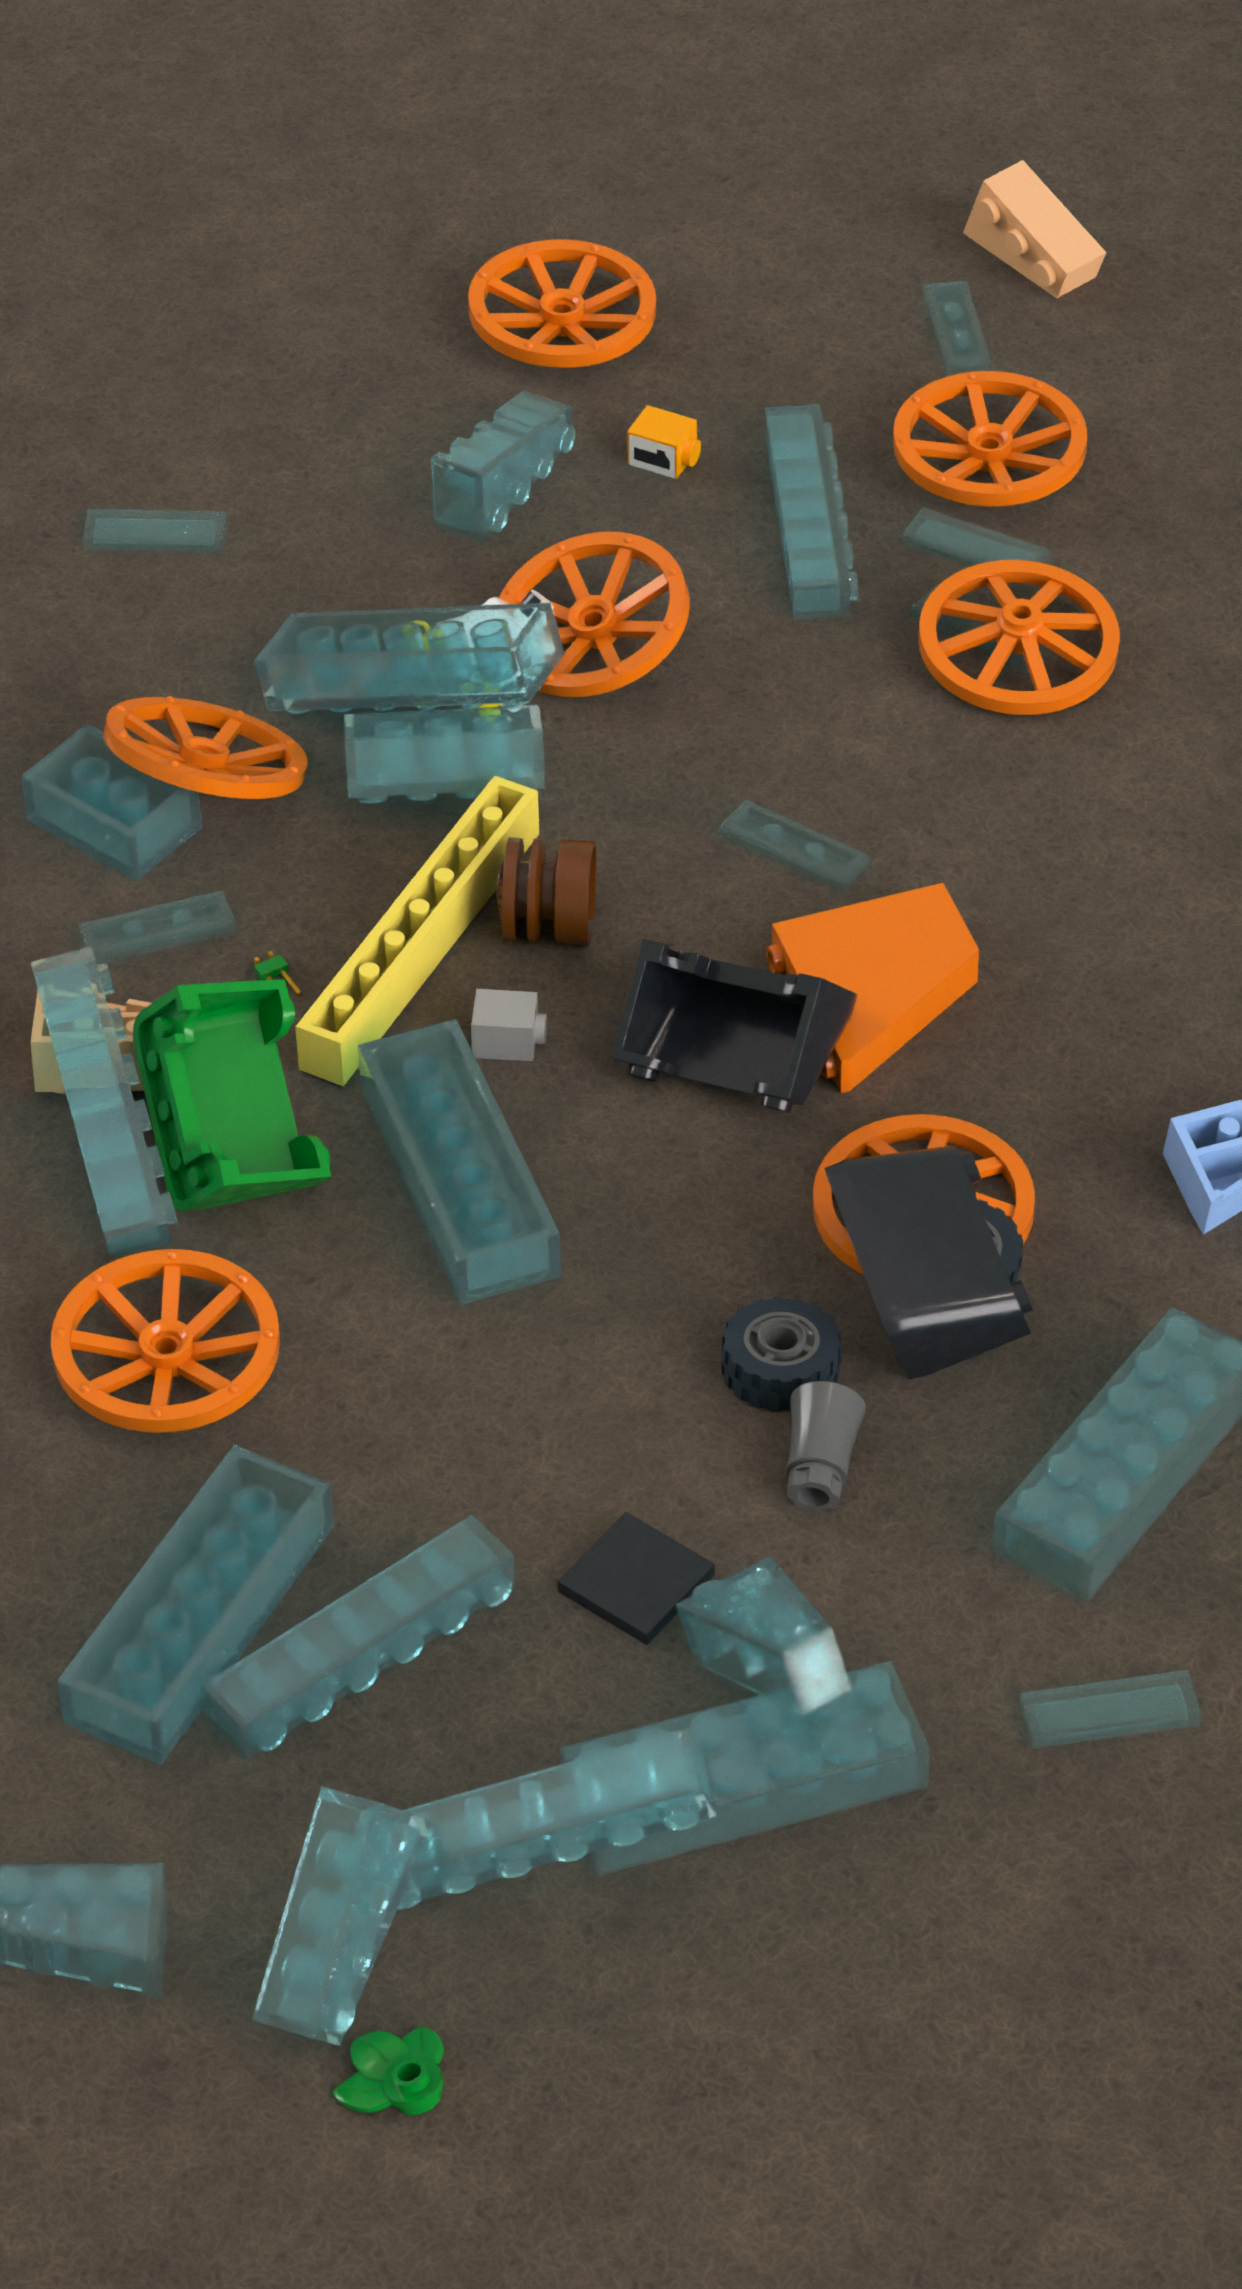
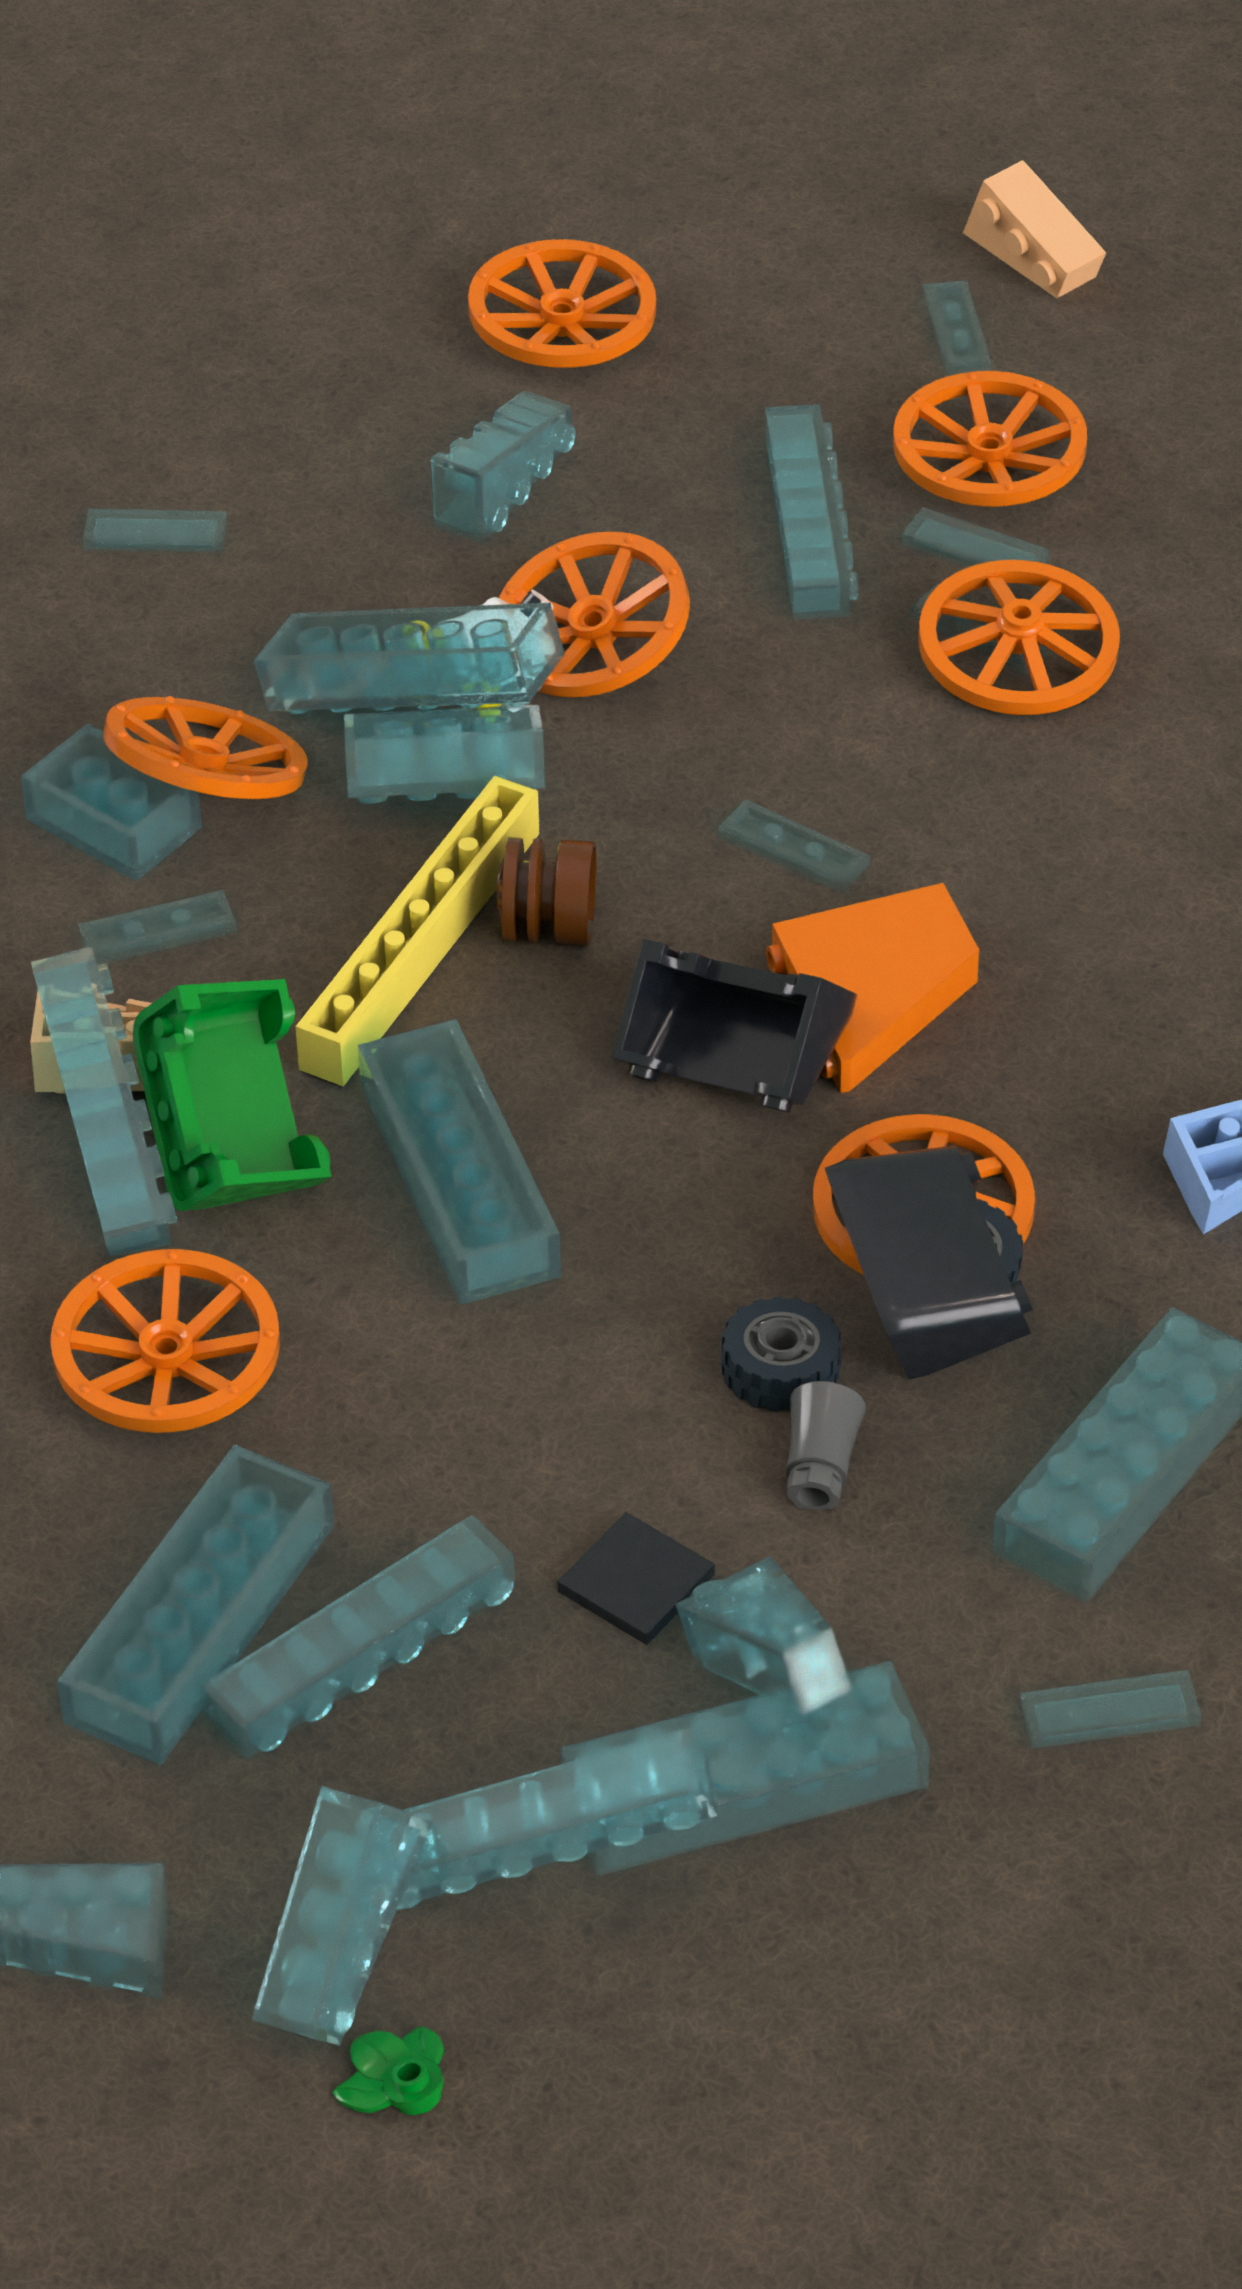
green piece [254,951,301,996] -> none
light grey brick [471,989,547,1061] -> none
light orange brick [627,405,701,479] -> none

